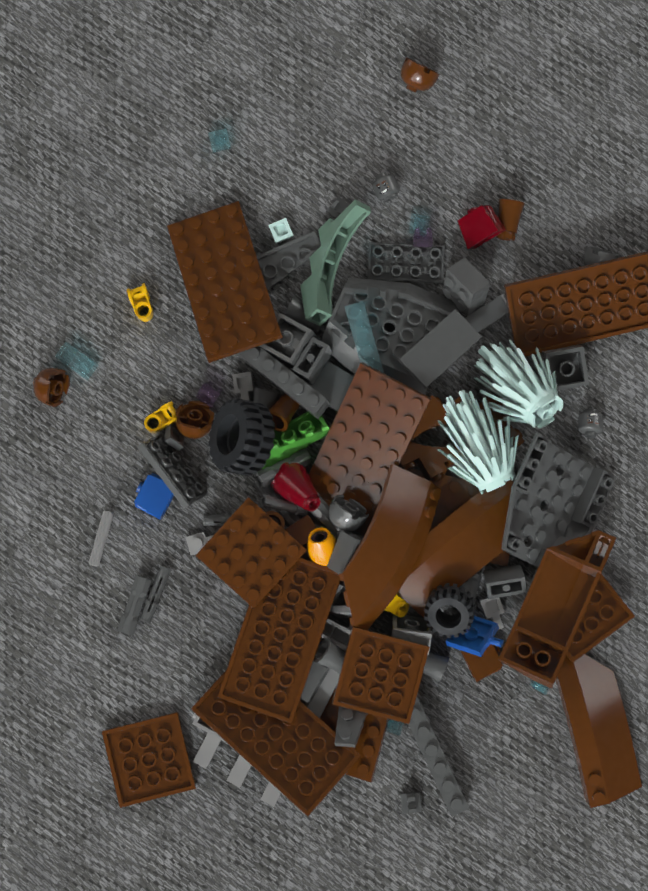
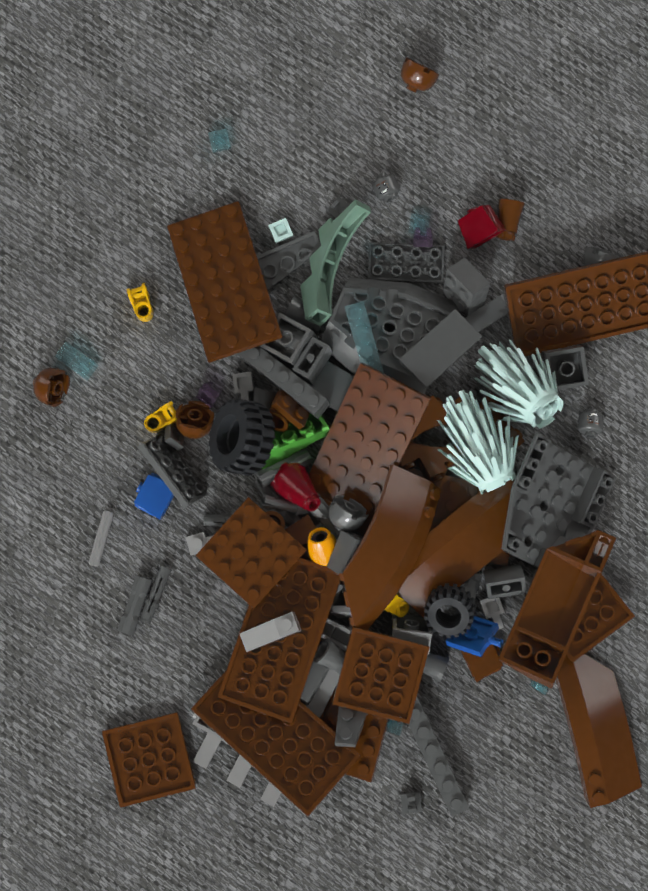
none -> light grey slope [240,612,302,652]
none -> reddish brown plate [271,390,310,430]

